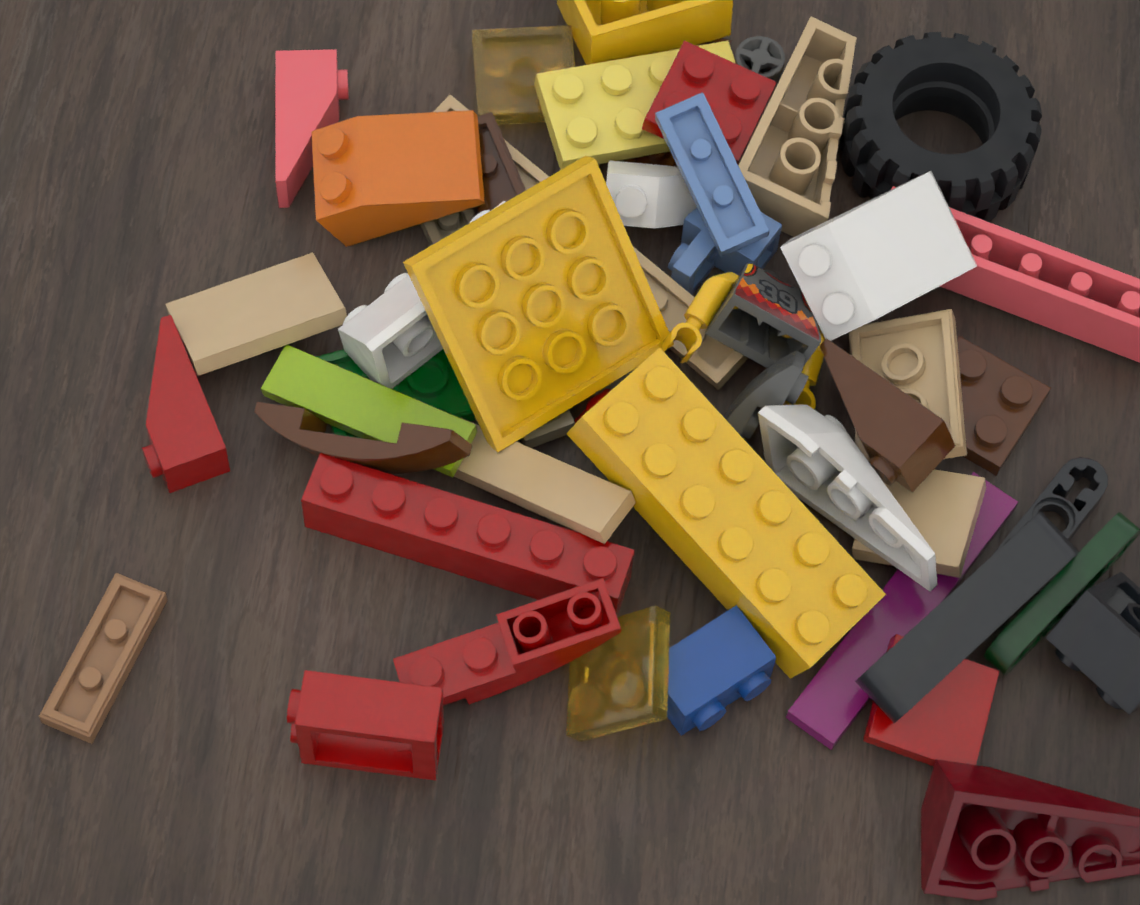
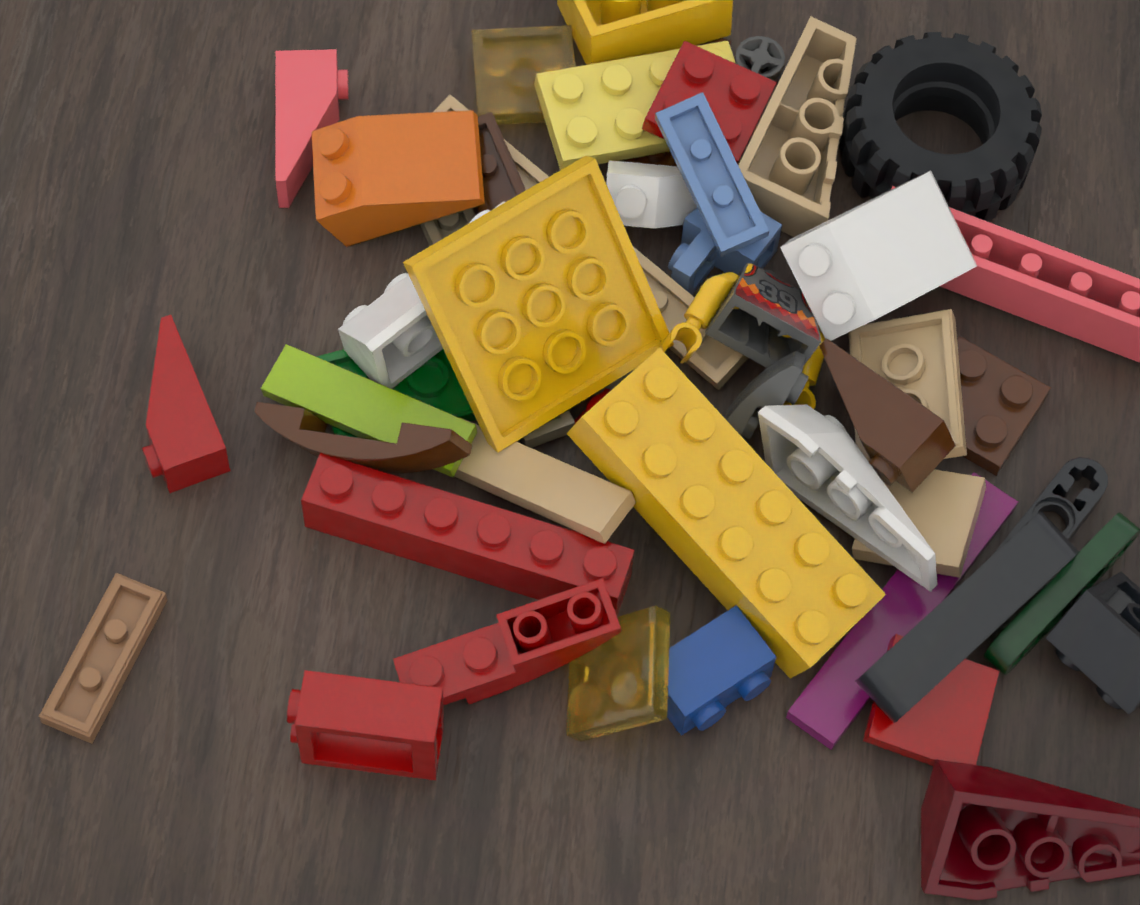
tan tile [165,252,347,376] -> none

